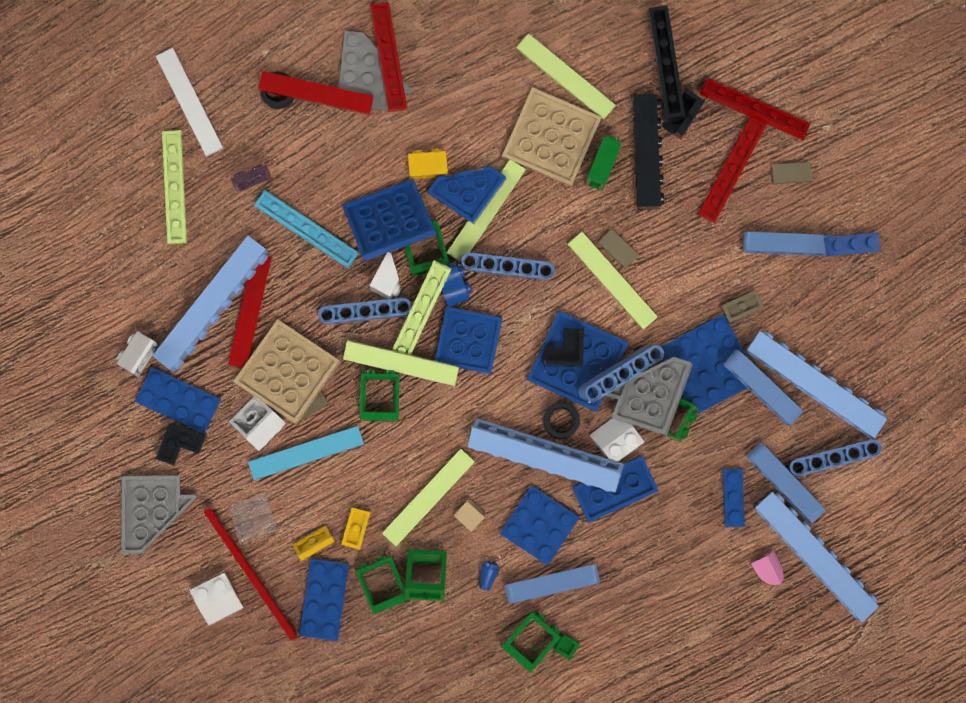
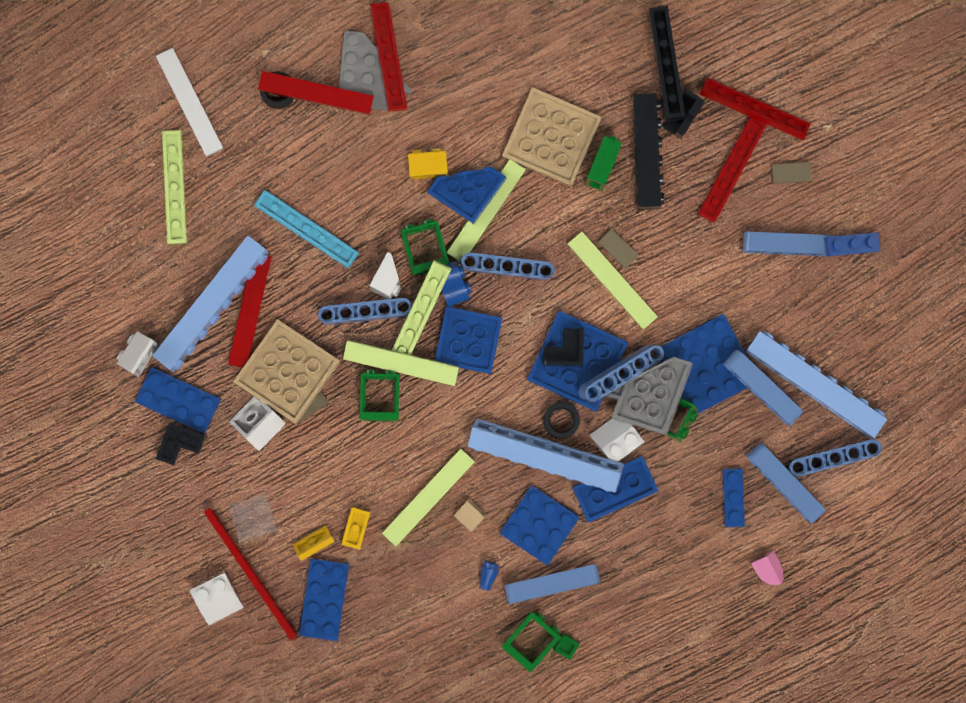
light grey wing [121,476,197,554] -> none
plate [231,164,272,192] -> none
medium azure tile [248,426,364,481] -> none
blue plate [342,179,436,261] -> none
green window [355,554,408,615] -> none
green window [405,549,447,601] -> none
yellowish green tile [516,33,616,120] -> none
dark tan plate [721,290,764,323] -> none
light blue brick [753,492,879,622] -> none

